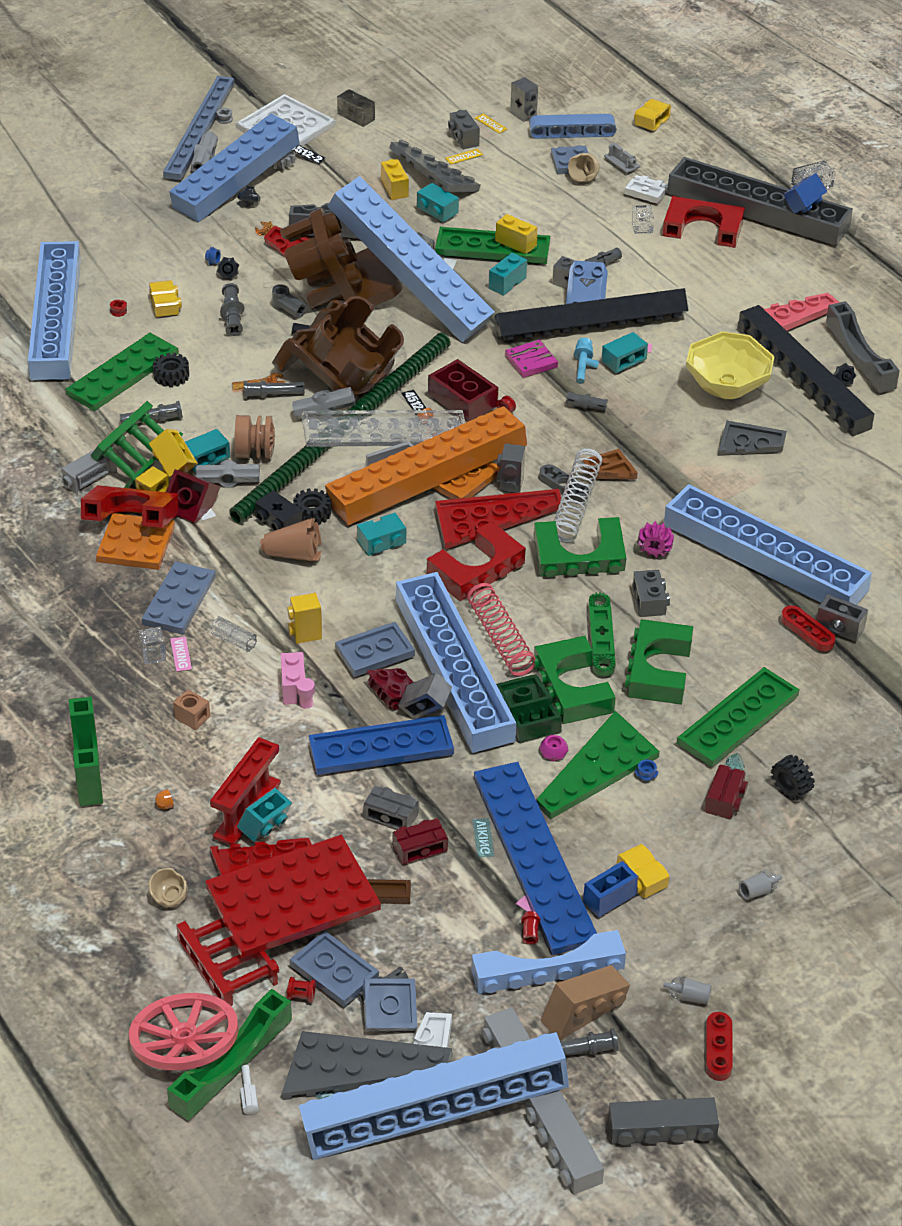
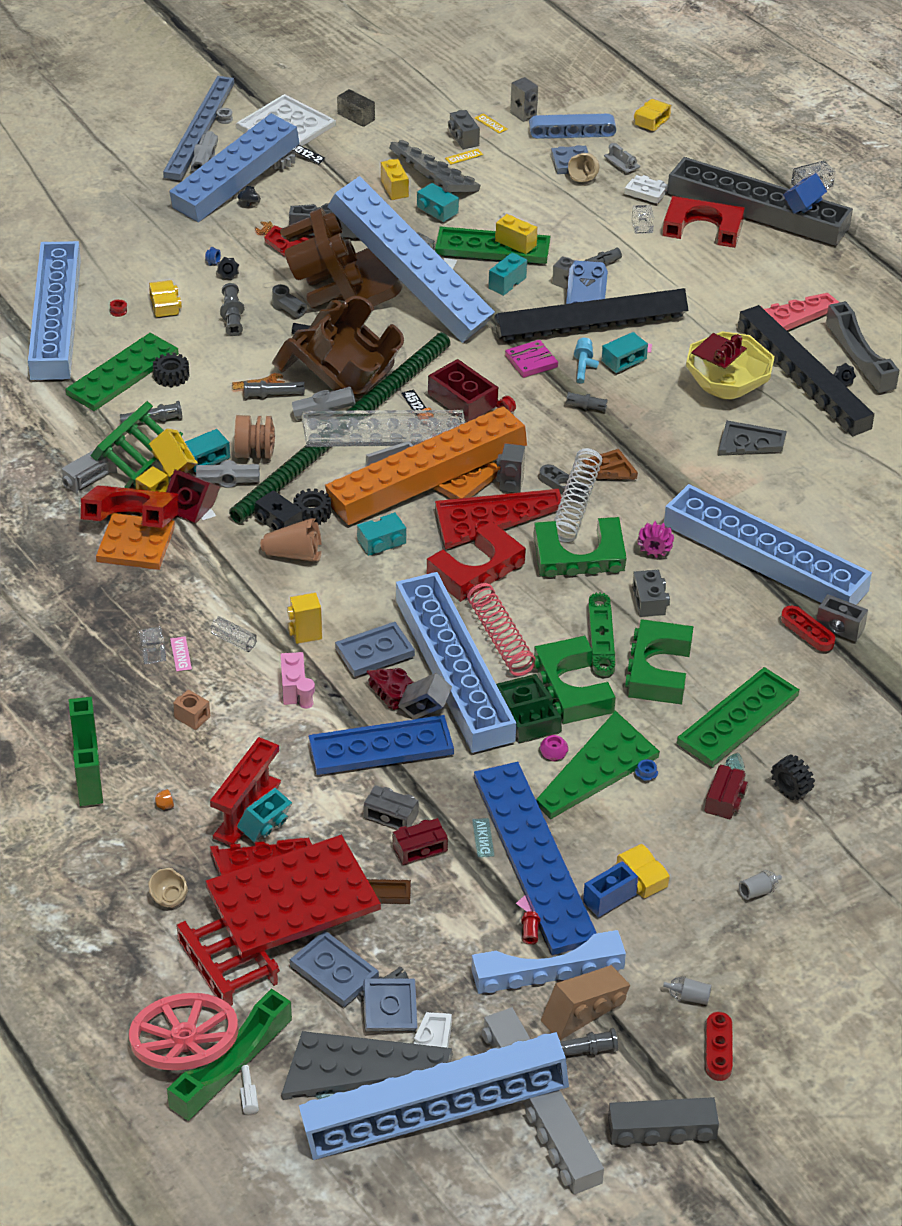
sand blue plate [142,561,216,635] -> none
red bush [287,977,316,1003] -> none
none -> dark red hinge [691,333,747,369]

